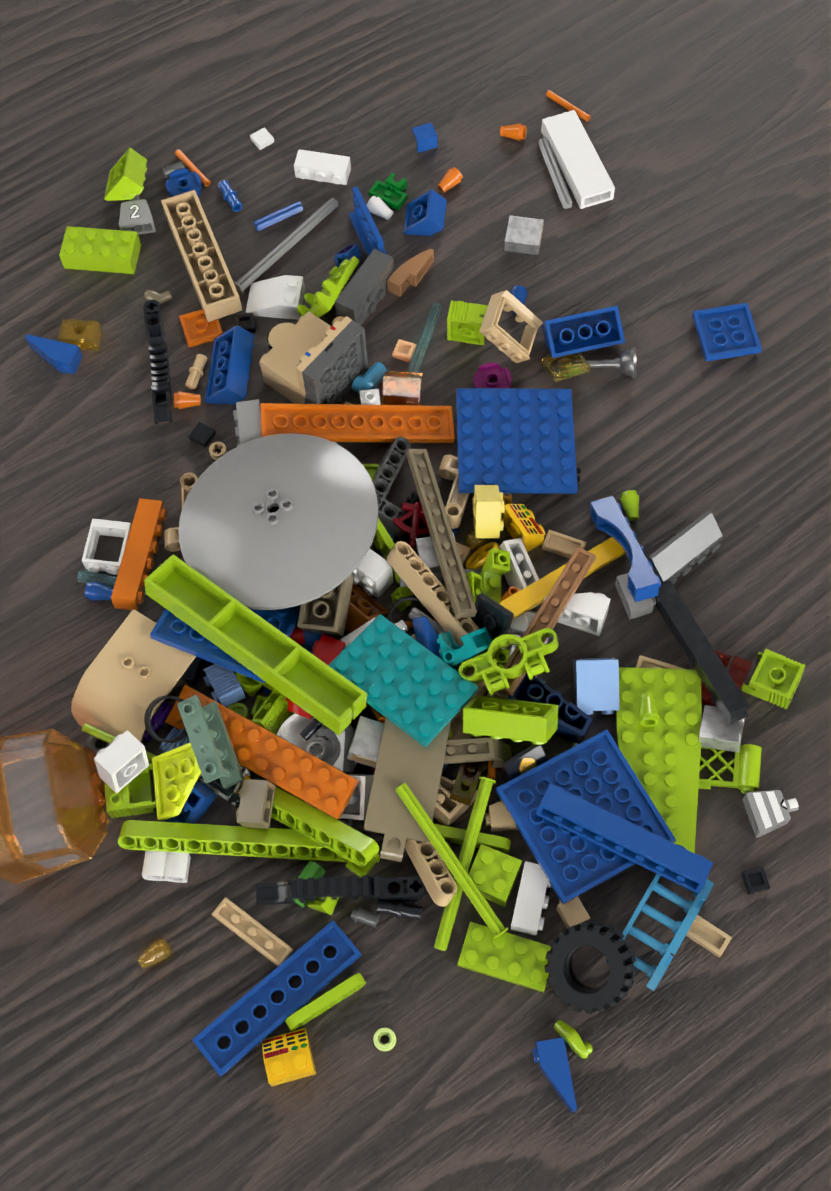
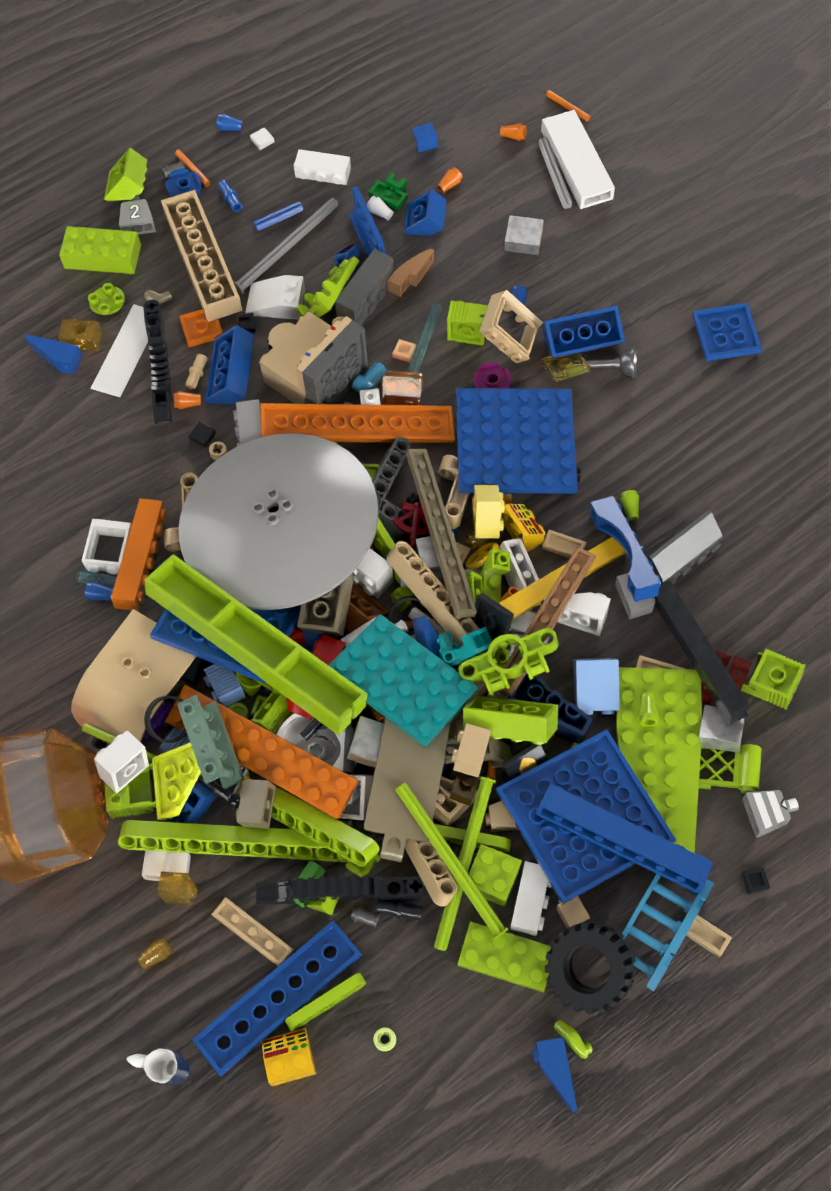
none -> lime dish [88,283,125,315]
none -> white sticker [91,304,148,397]
none -> white hair [127,1048,190,1085]
none -> clear yellow brick [158,871,197,905]
none -> blue cone [216,113,243,131]
none -> tan brick [451,723,491,777]

